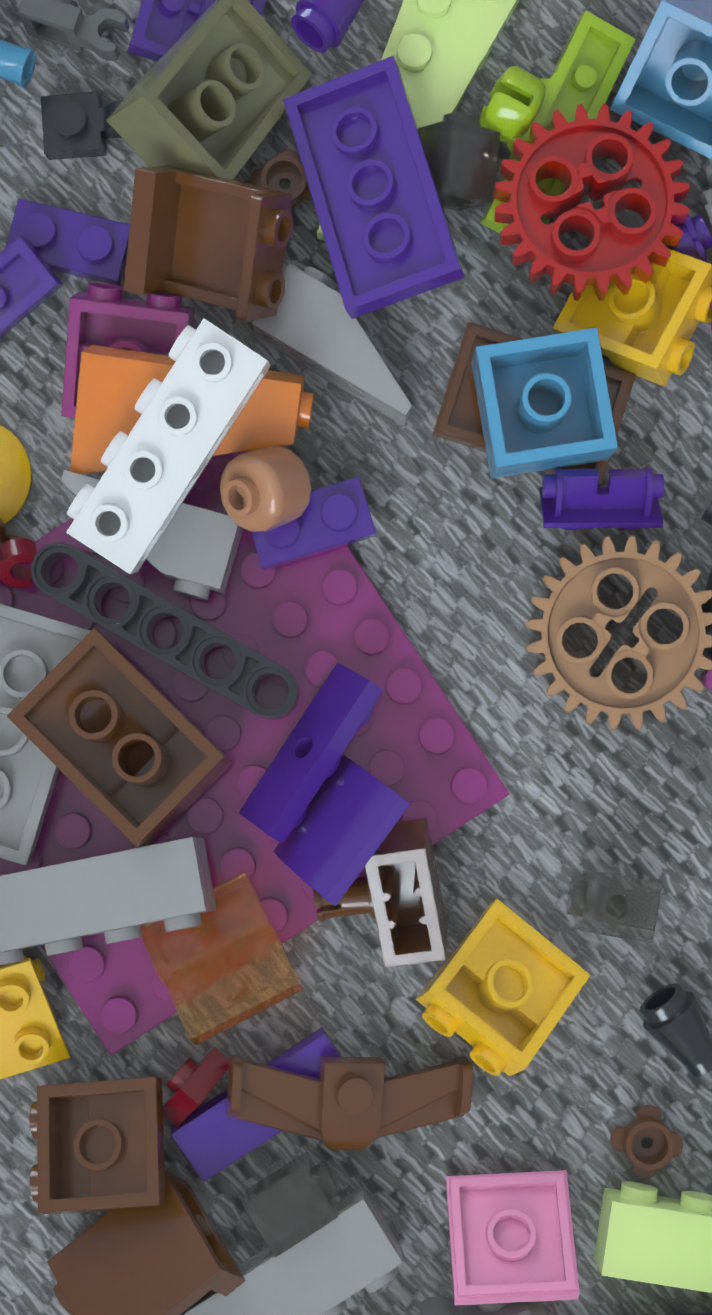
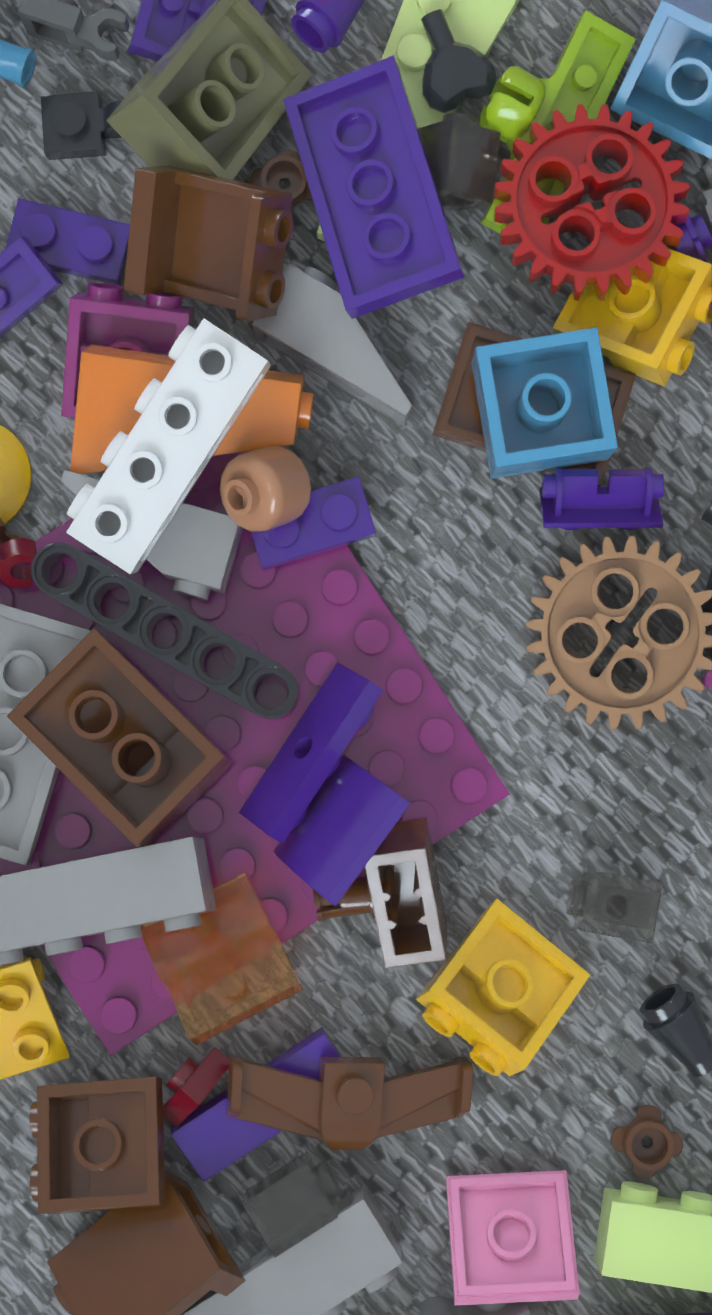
none -> black rock [421,9,497,113]

